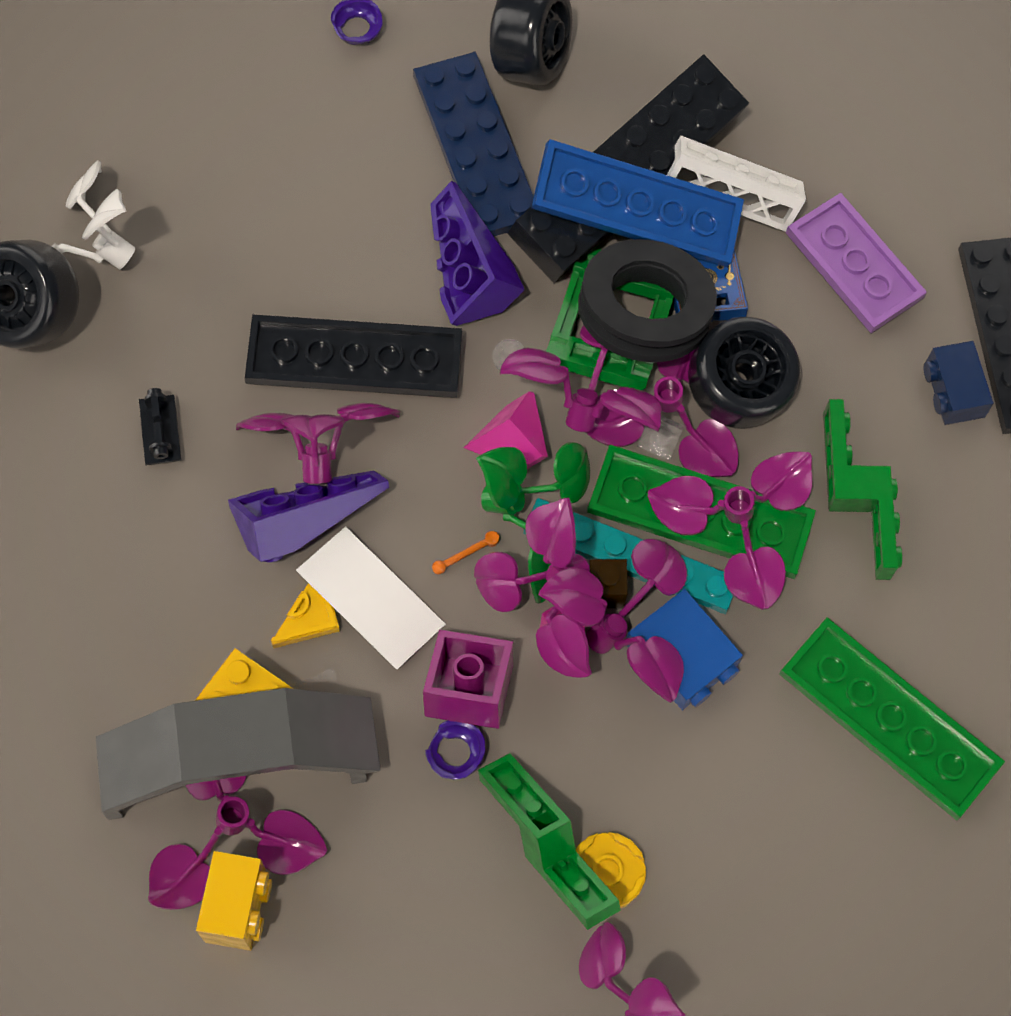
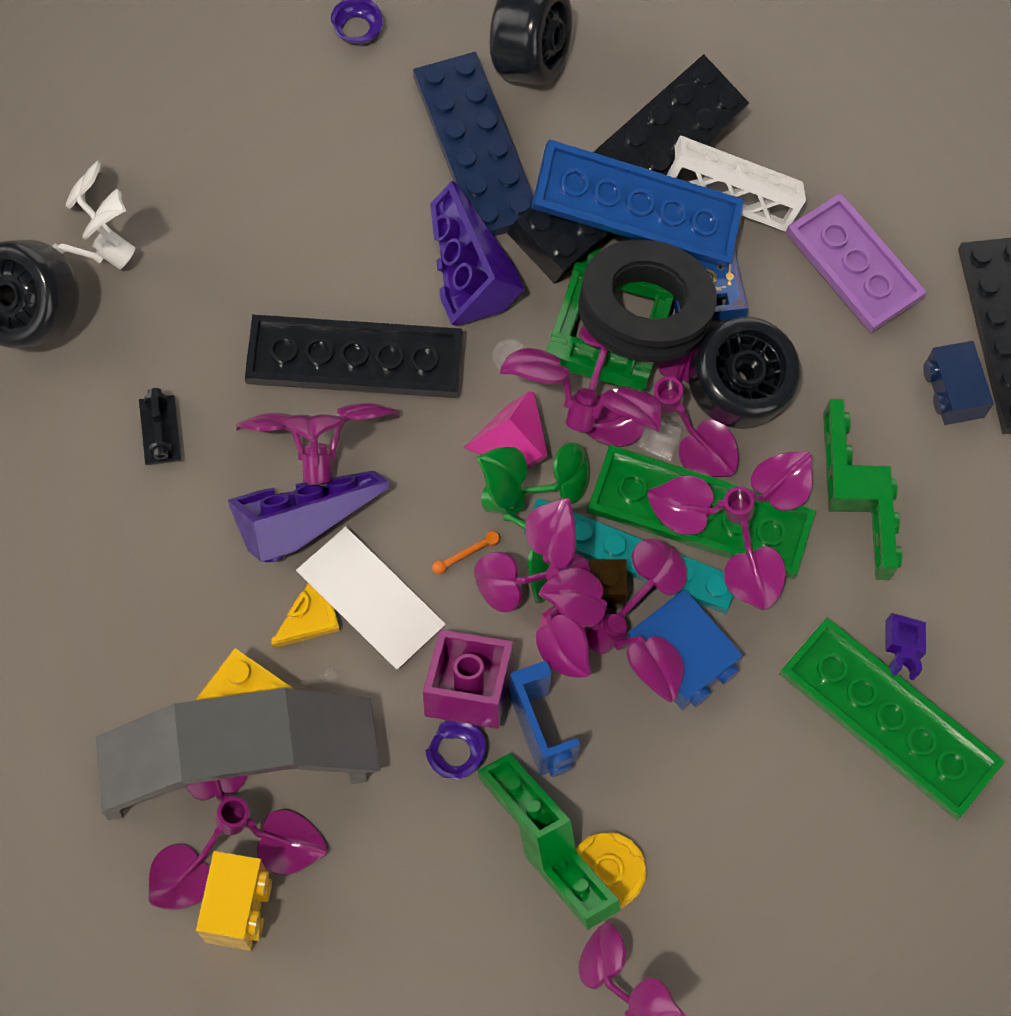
none -> blue panel [508,661,580,777]
none -> dark purple plate [885,613,926,681]

